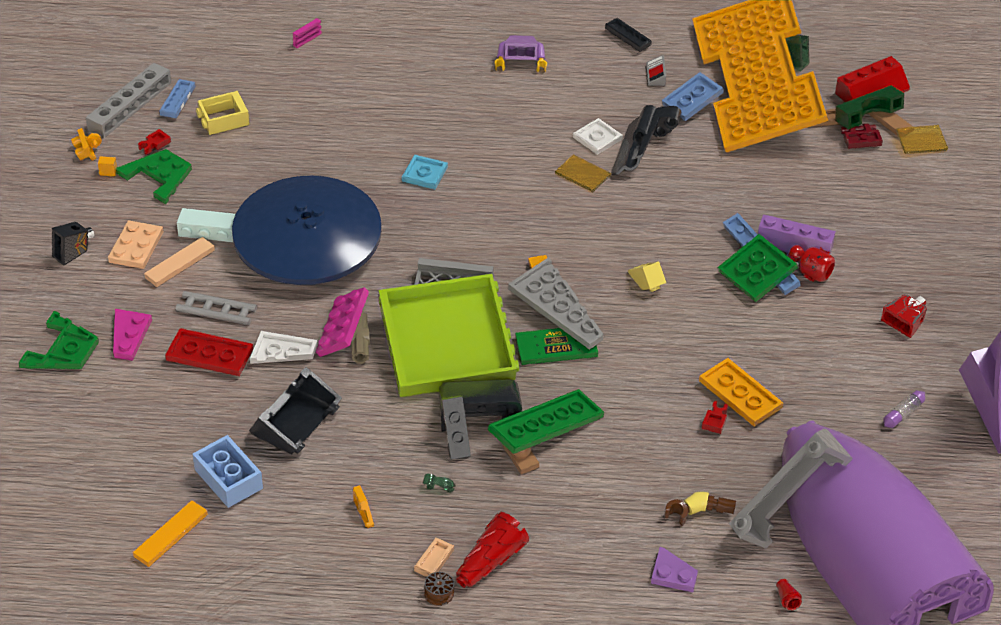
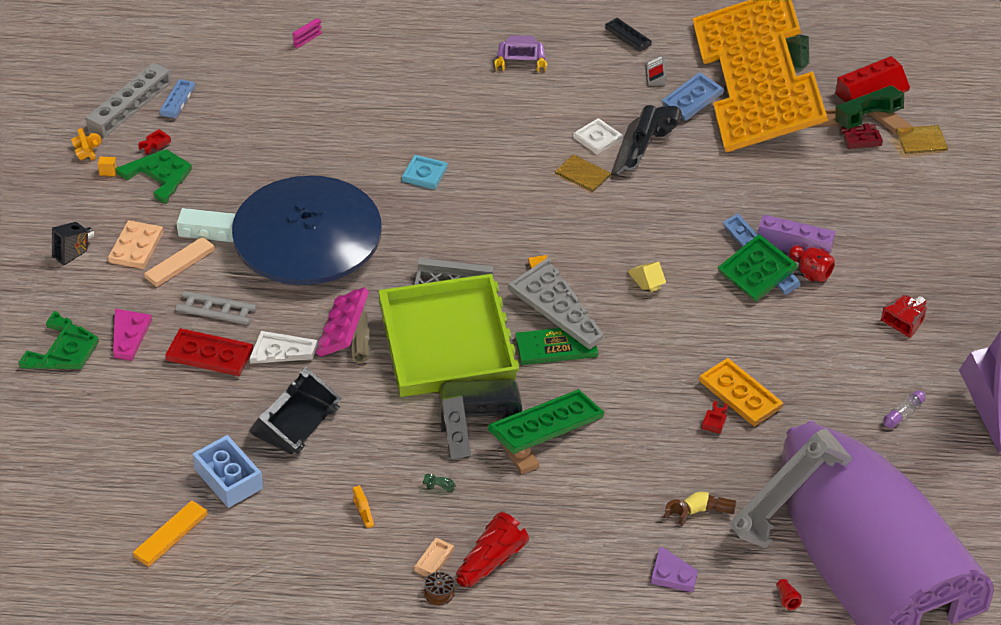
light yellow window [196,91,250,135] -> none

